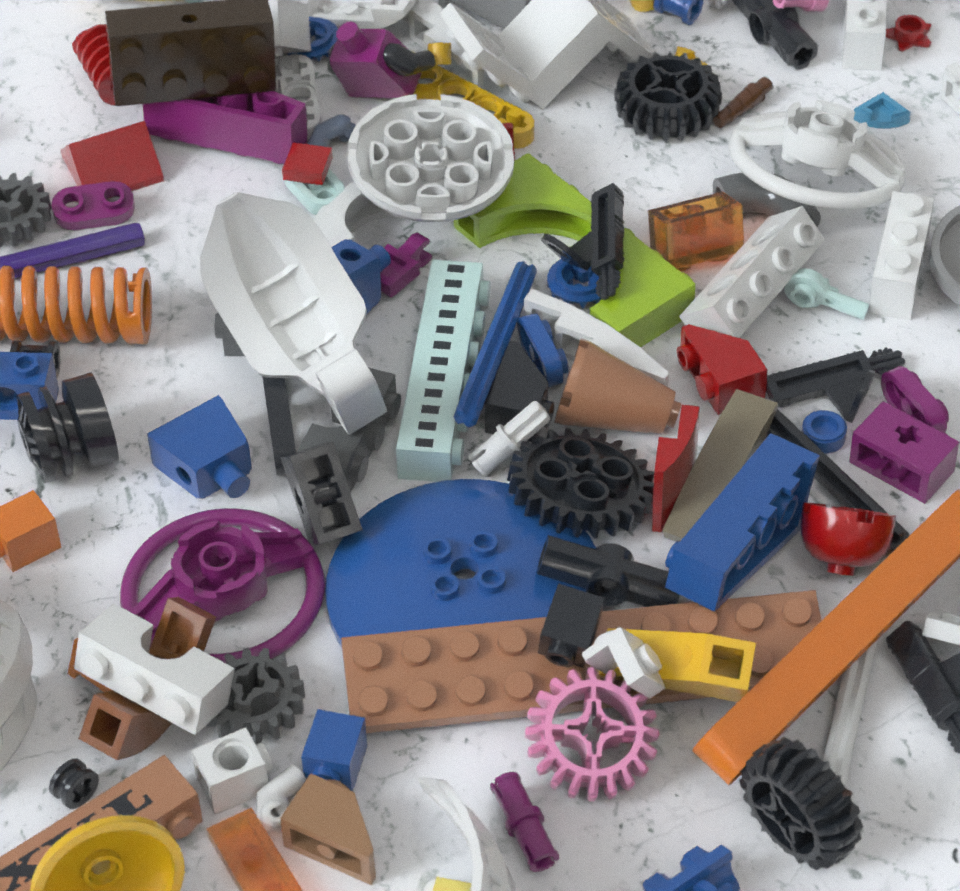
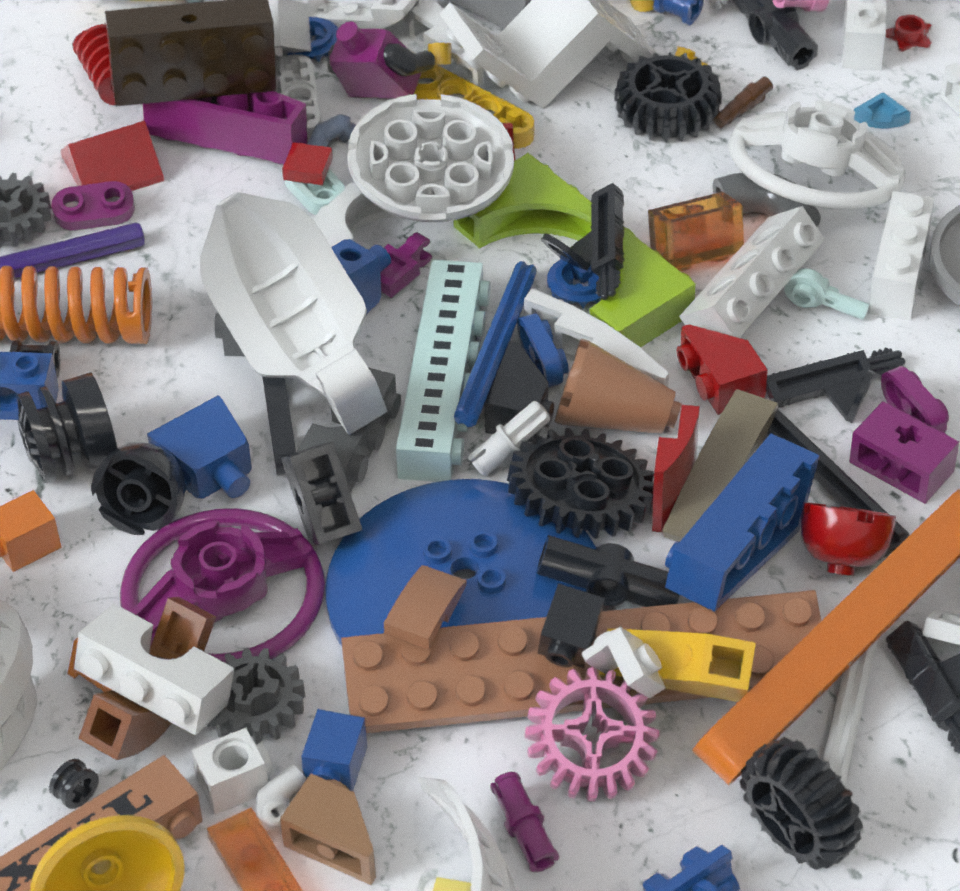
blue tile [802,410,847,454] -> none
none -> black cylinder [91,443,186,535]
none -> nougat slope [384,565,466,650]

